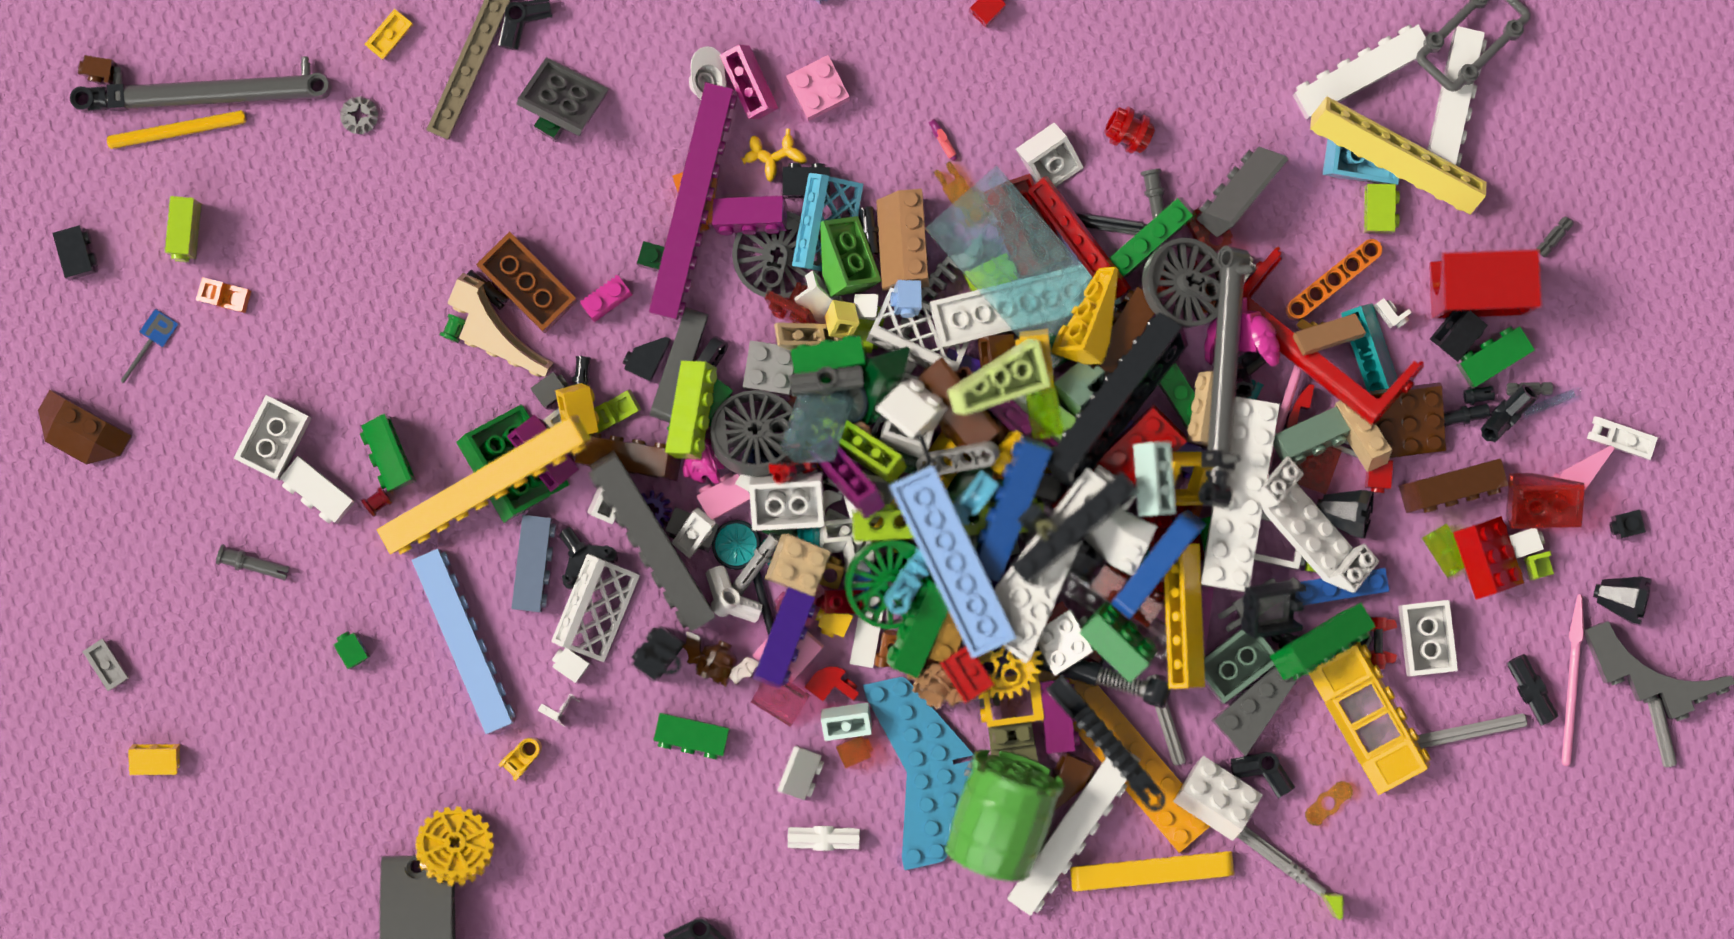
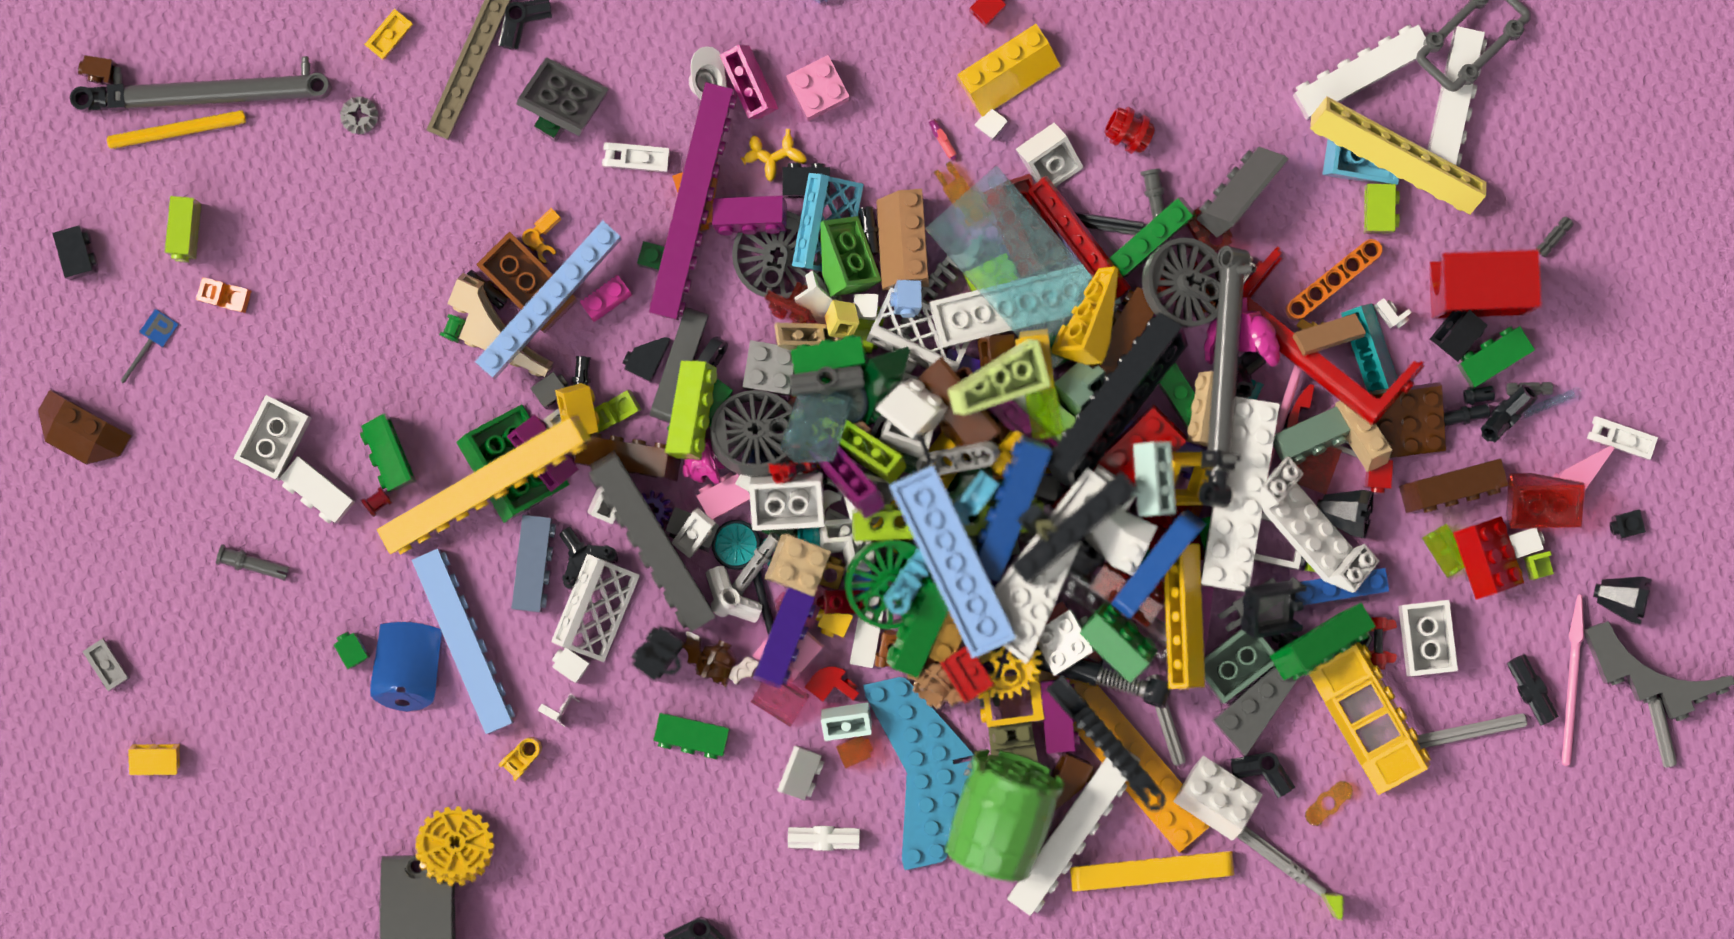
none -> blue piece [370,622,442,712]
none -> light blue brick [475,220,622,379]
none -> light orange bar [522,208,562,263]
none -> white plate [602,142,670,173]
none -> yellow slope [956,24,1061,117]
none -> white slope [975,109,1008,140]

